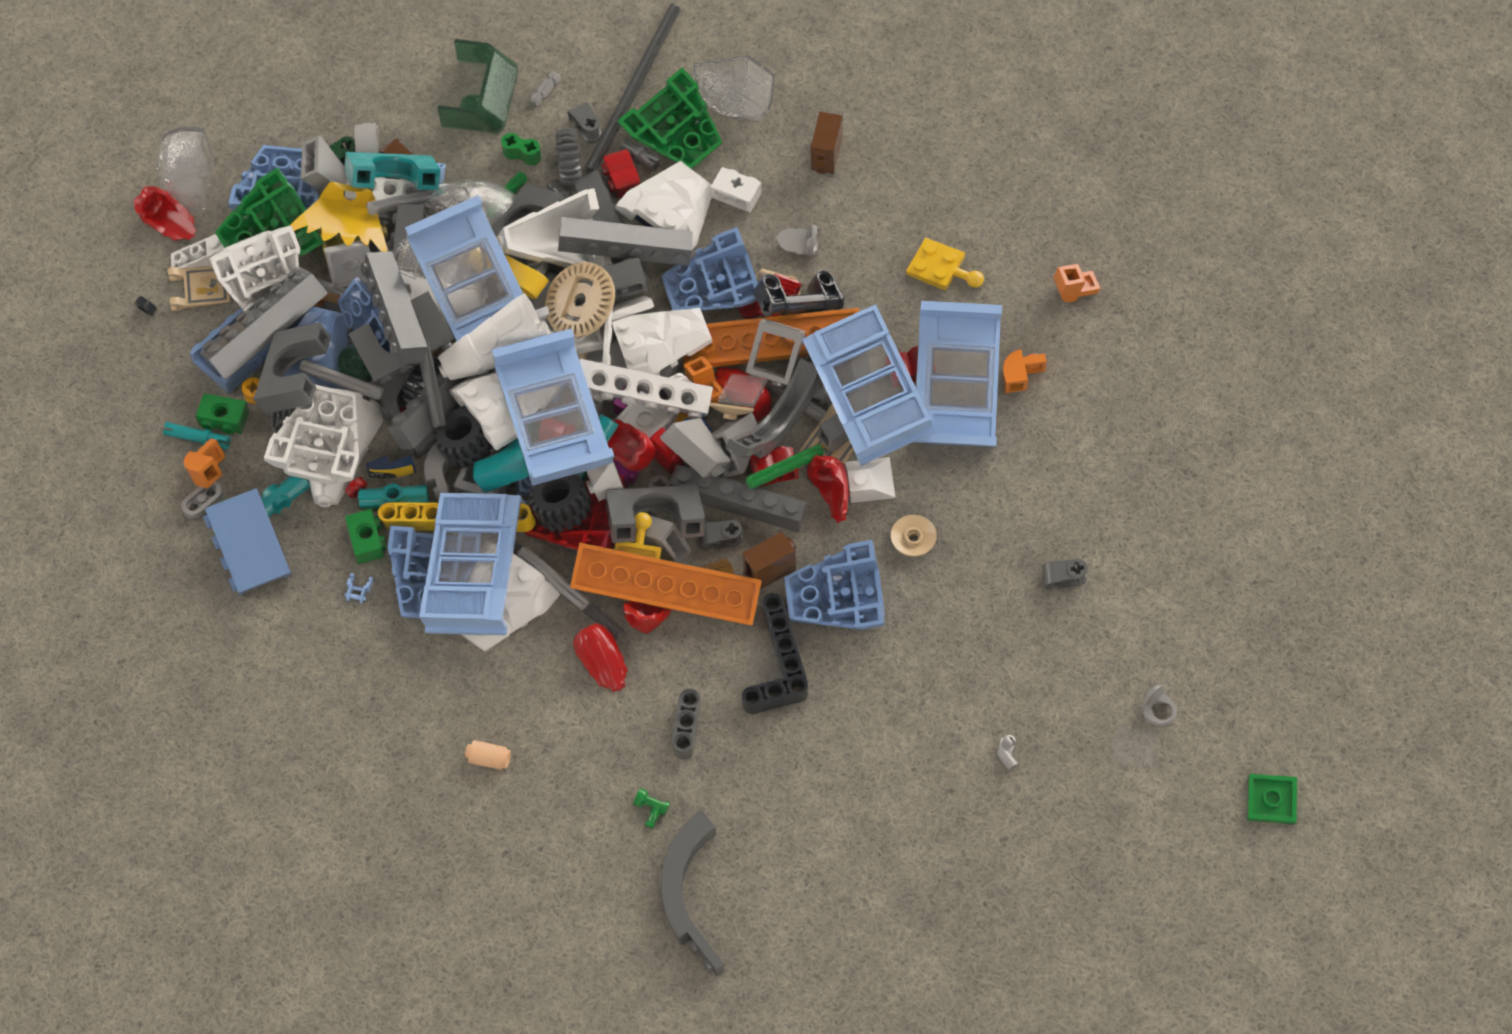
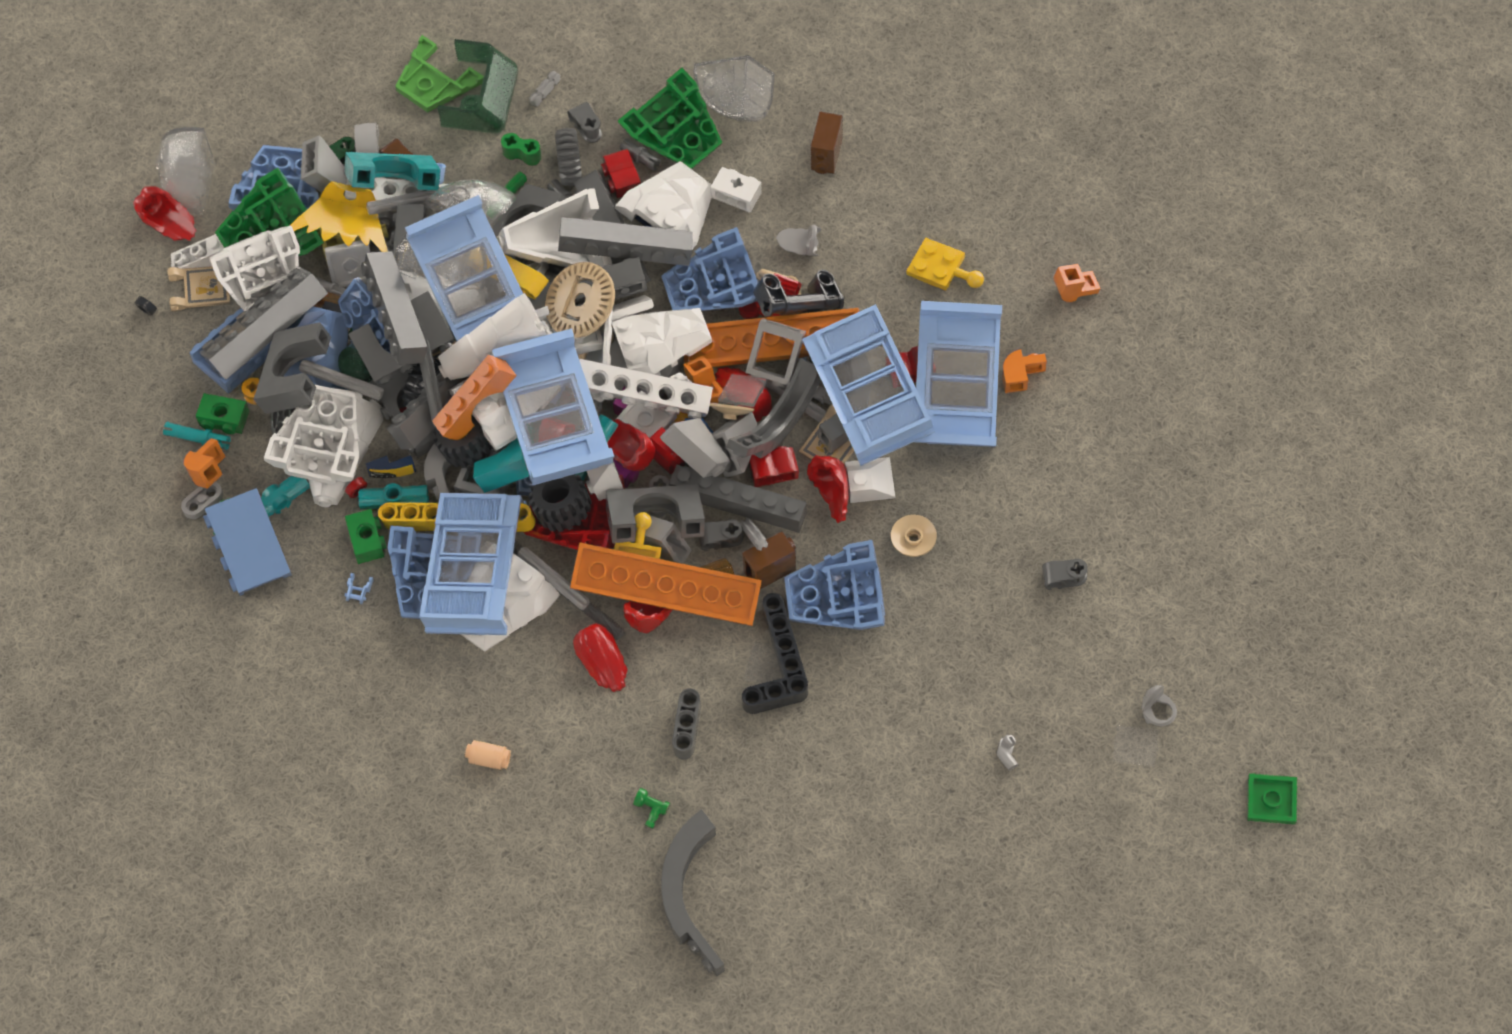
dark grey axle [585,3,681,172] -> none
green axle [745,444,825,489] -> none
none -> bright green wing [395,35,485,112]
none -> orange arch [432,355,517,440]
none -> light grey axle [740,518,768,550]

